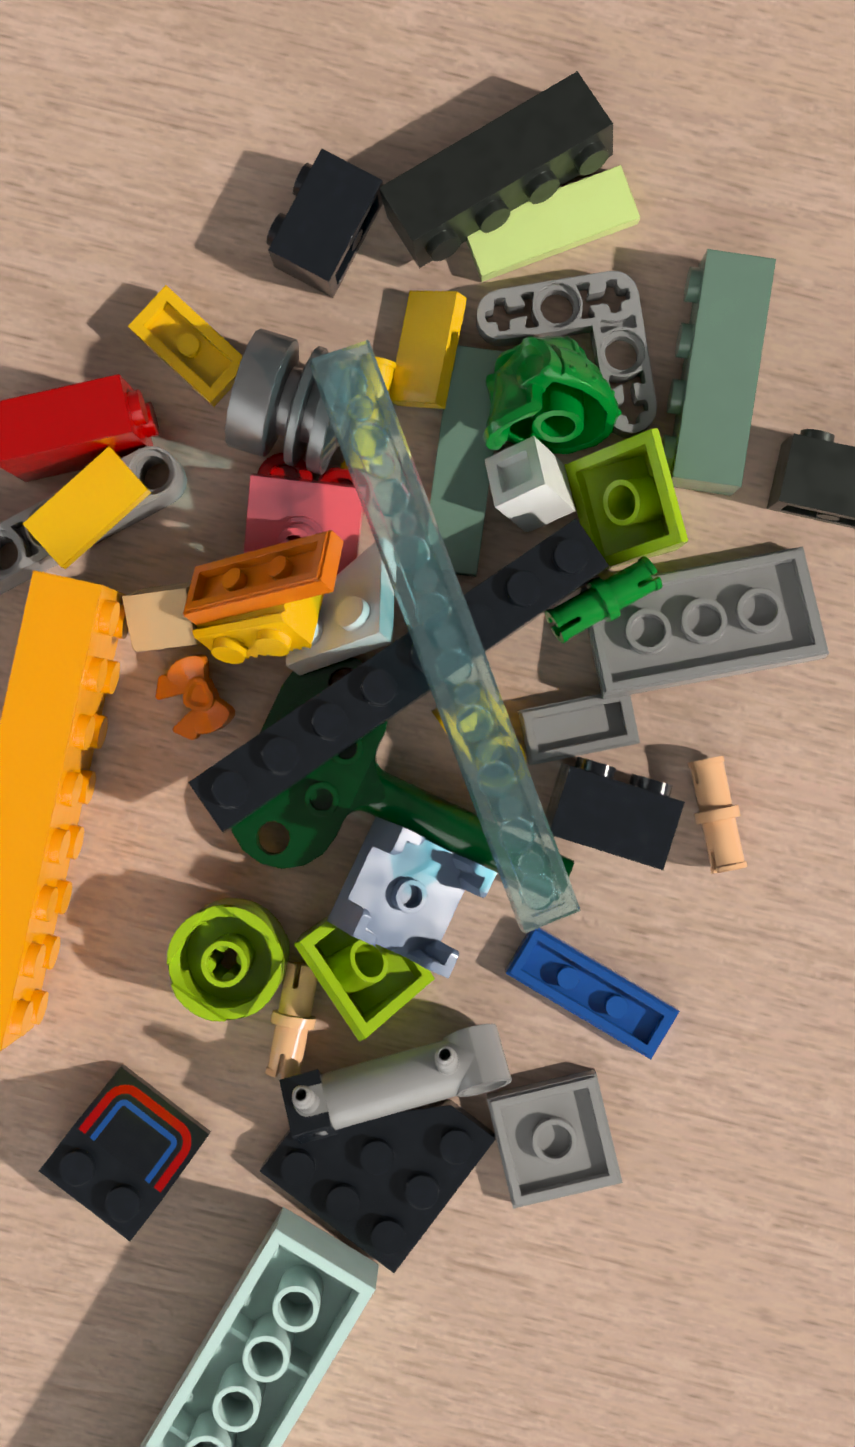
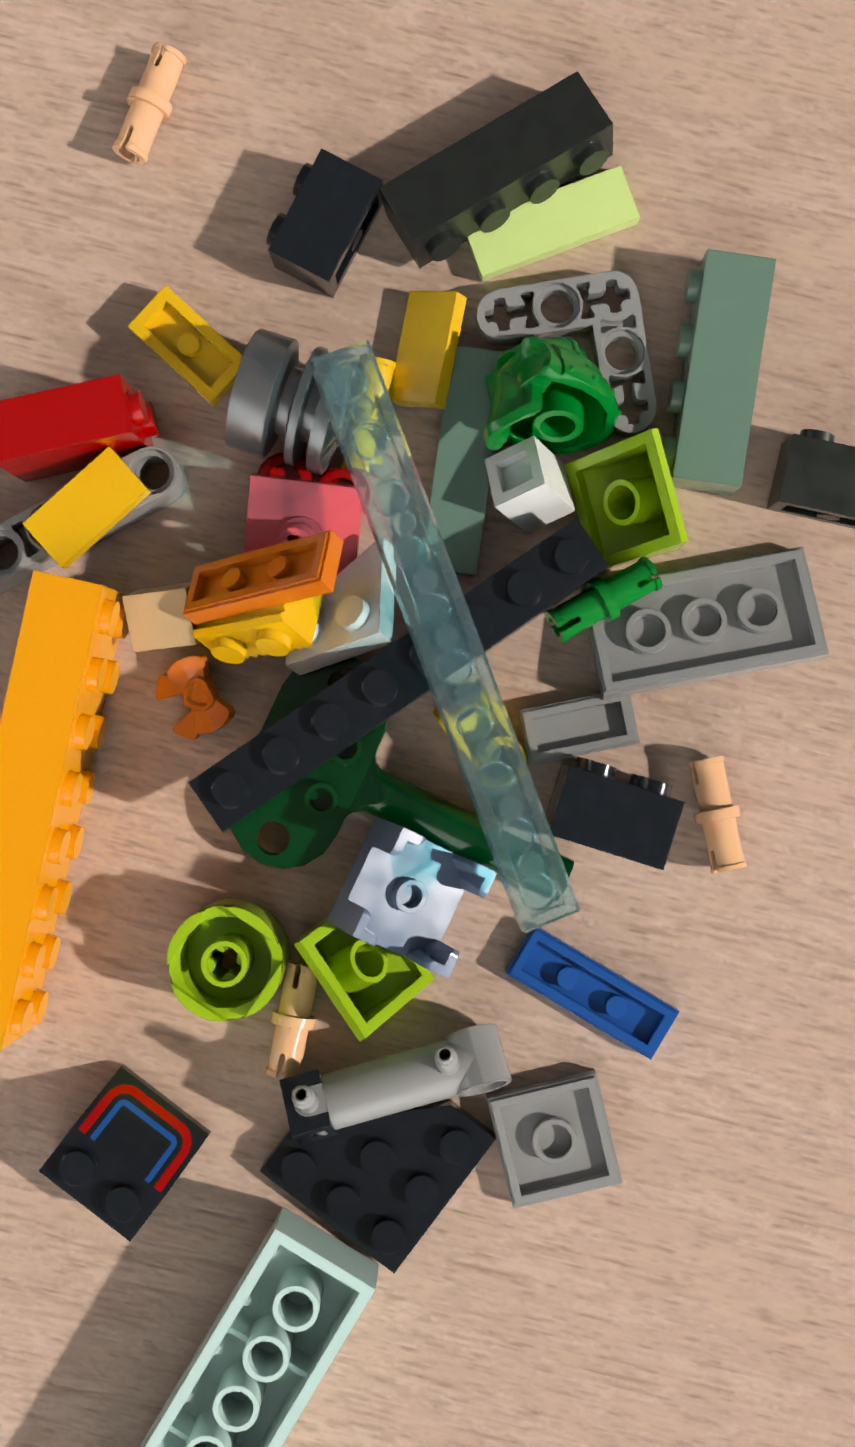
none -> light nougat pin [112,42,187,165]

